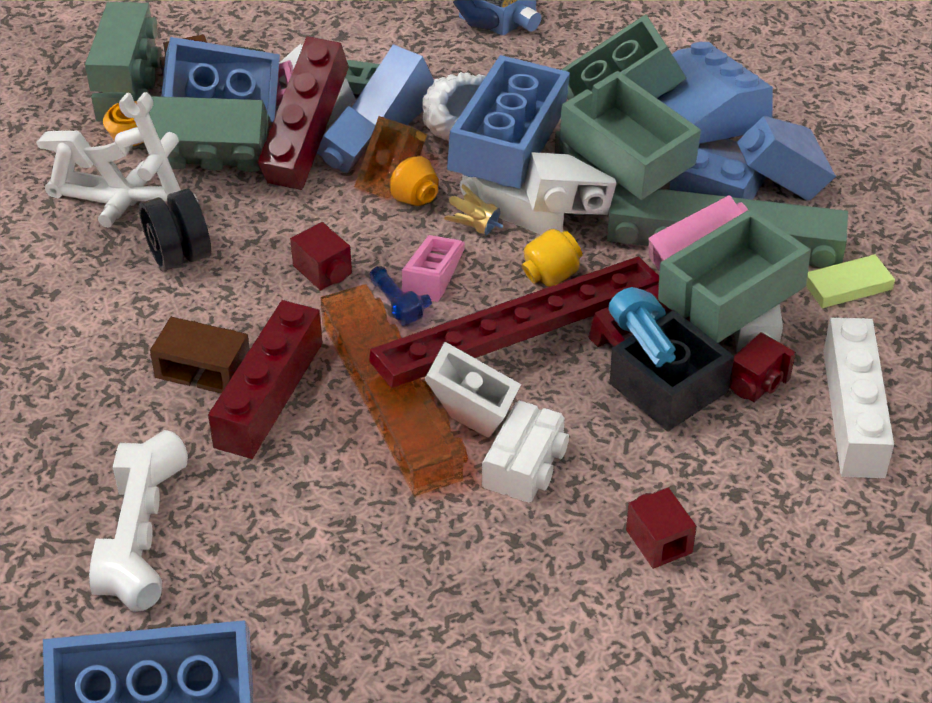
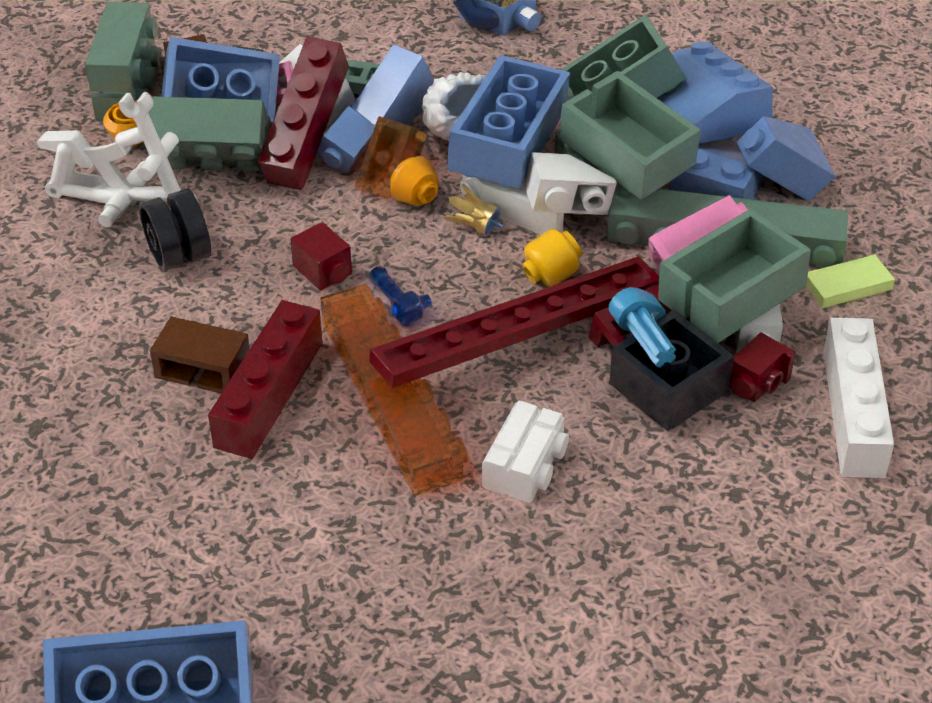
white plate [89,430,188,612] -> none
bright pink slope [402,235,465,302] -> none
white slope [425,342,521,437] -> none
dark red brick [626,487,697,569] -> none

